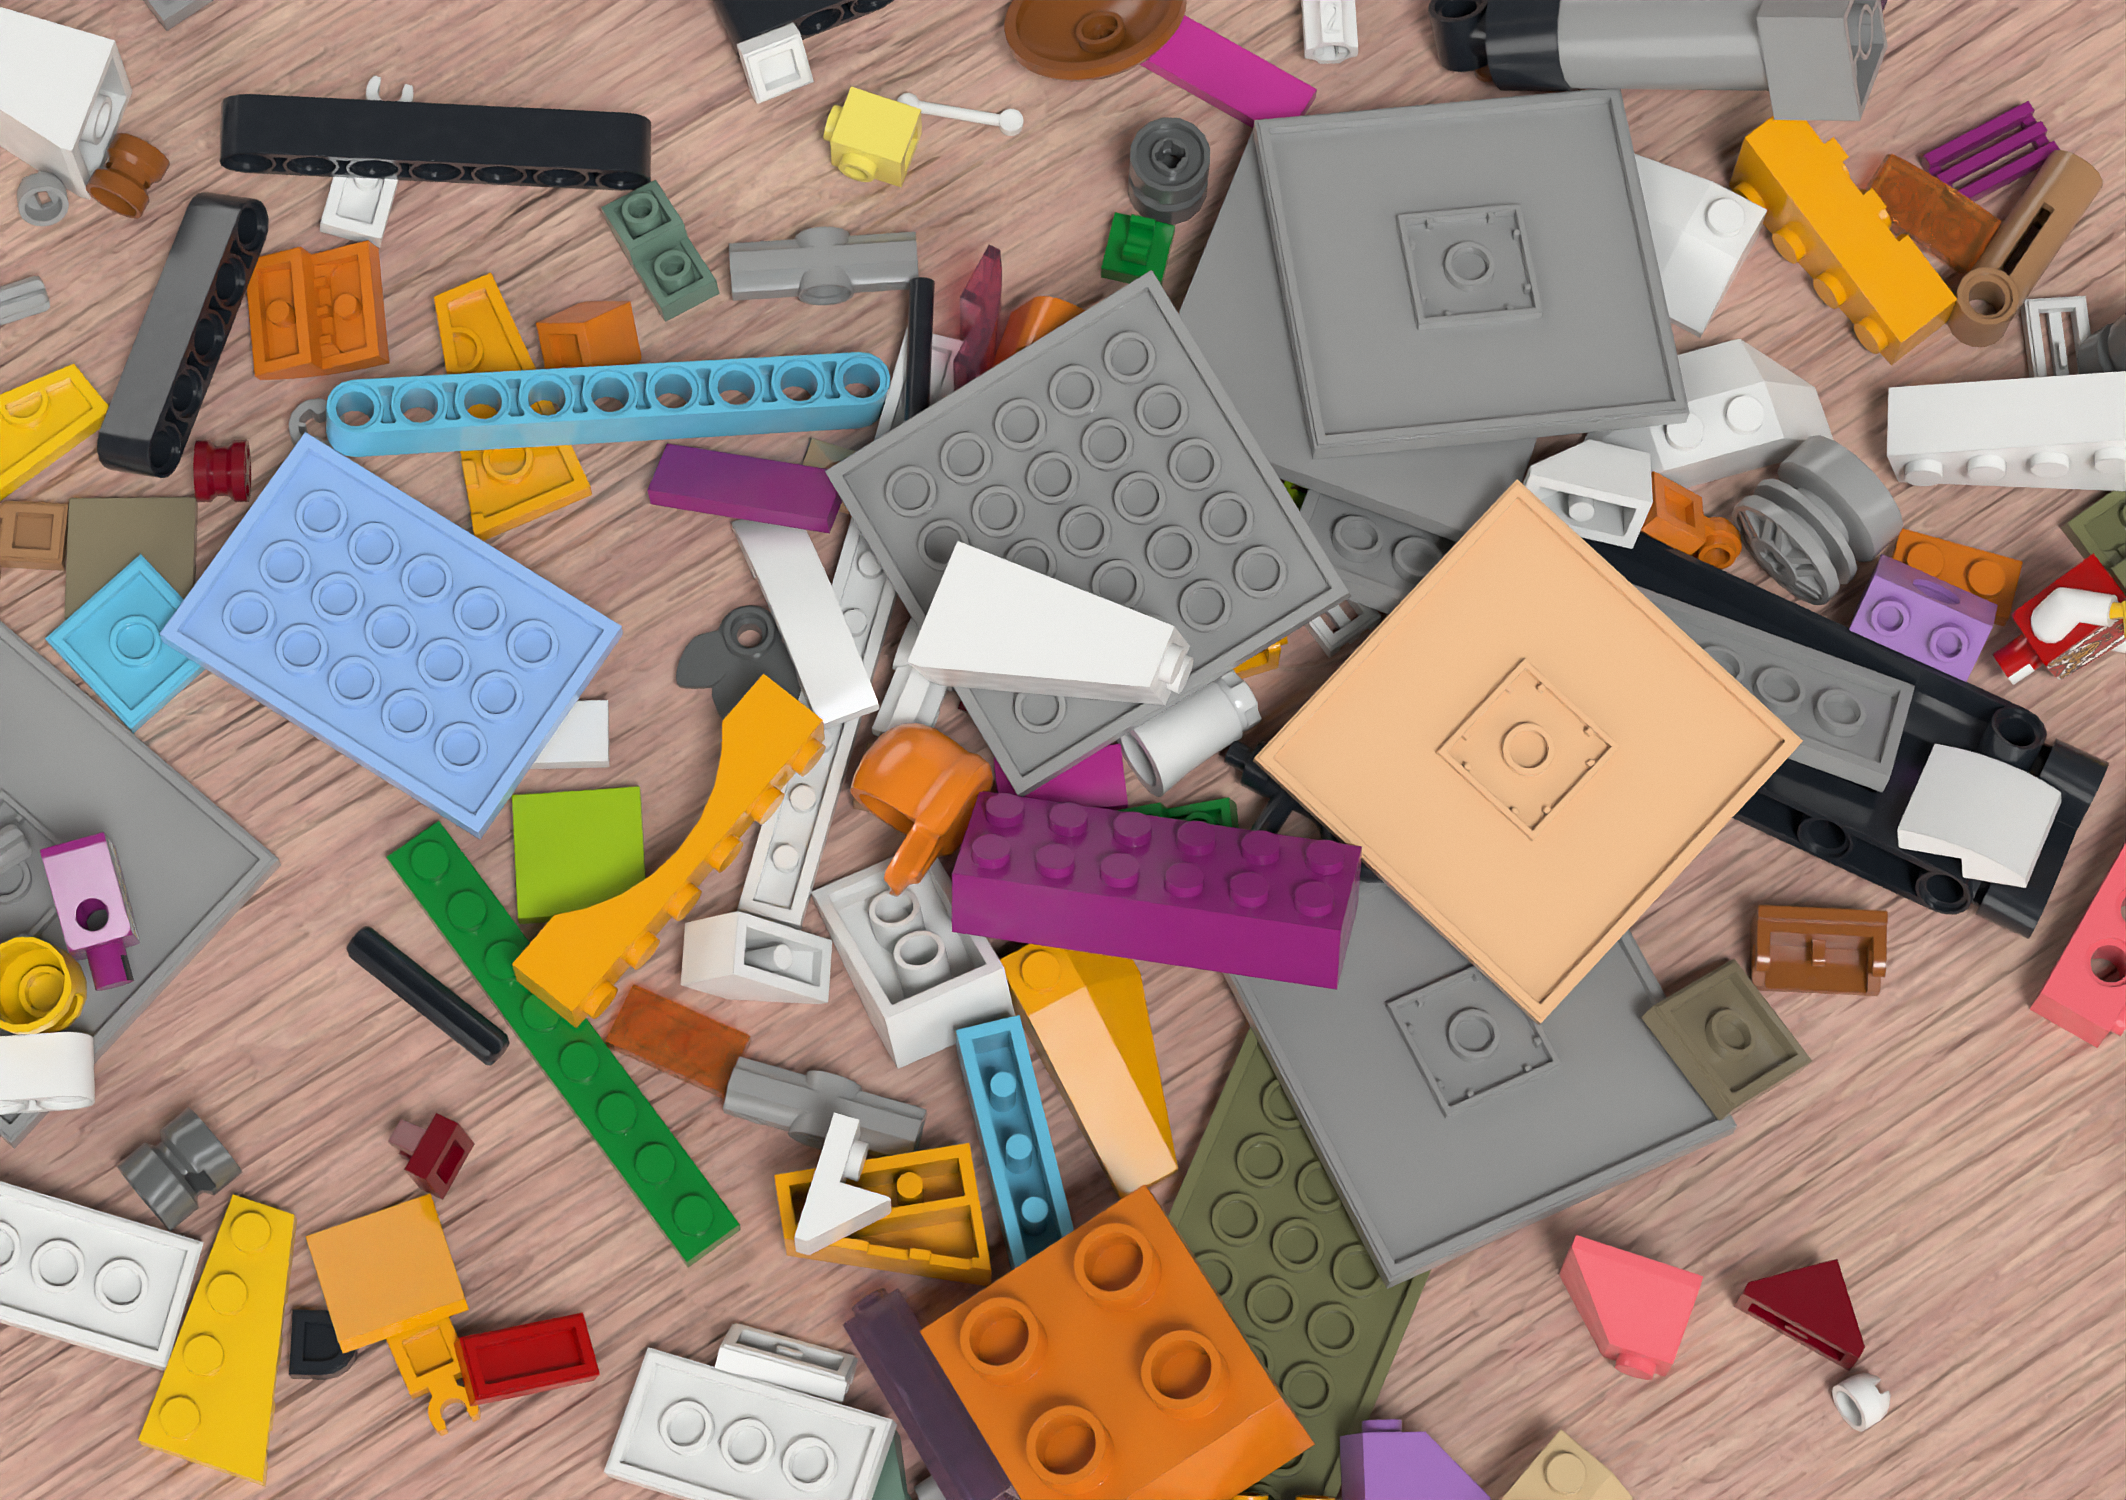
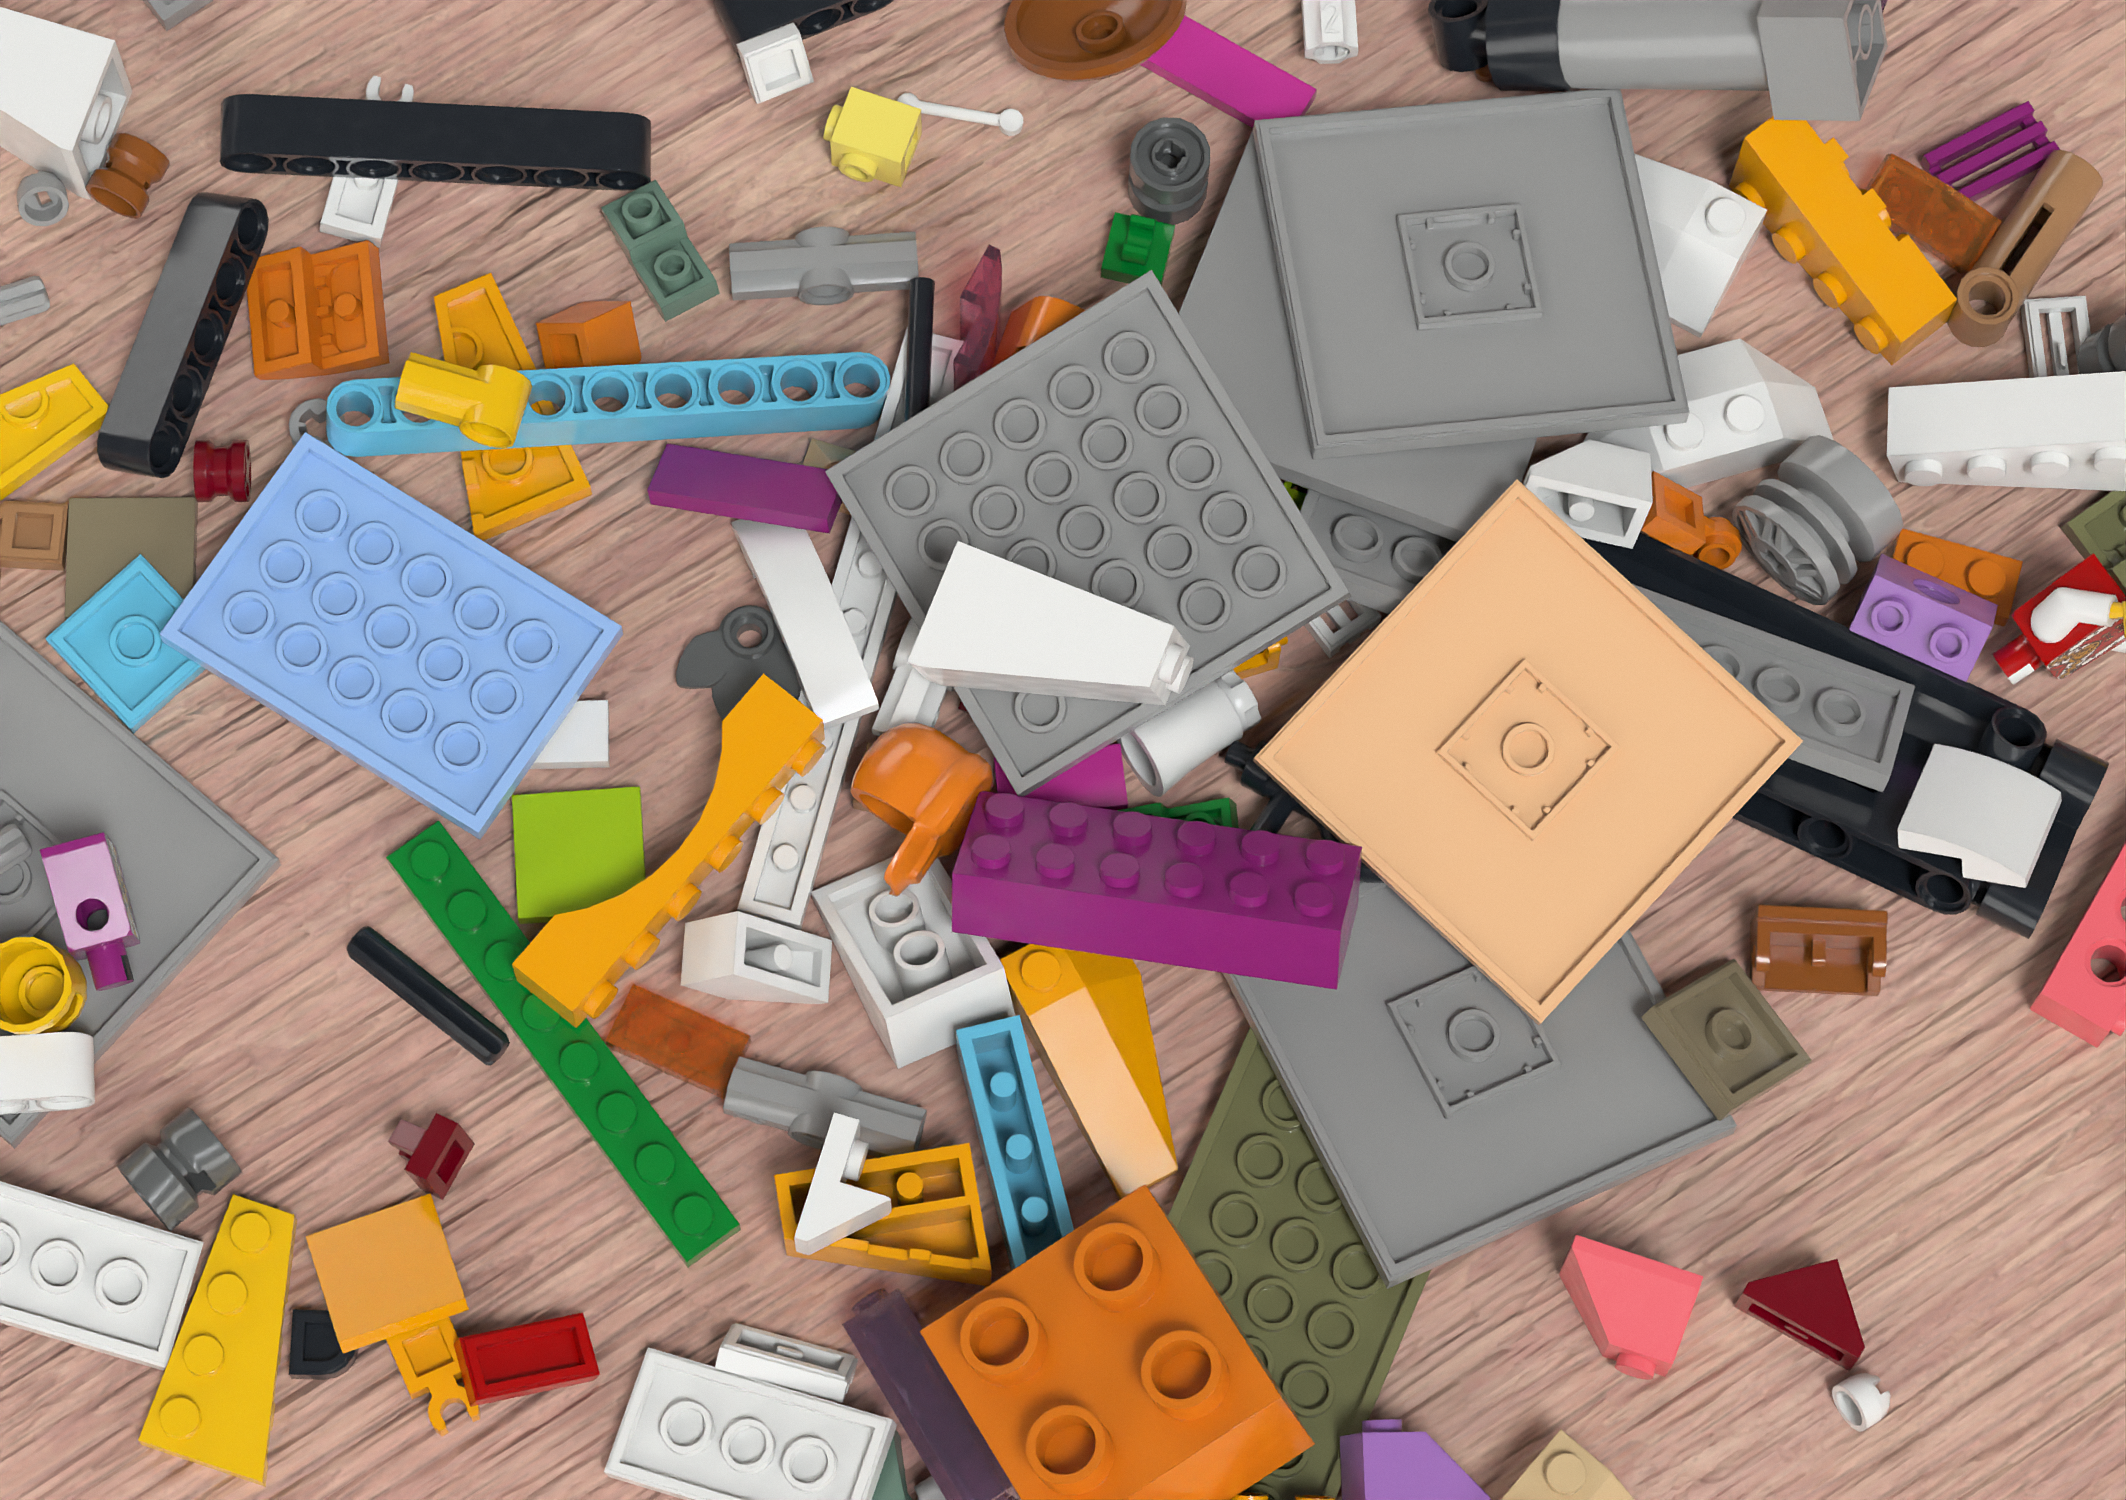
none -> yellow piece [395,352,532,448]

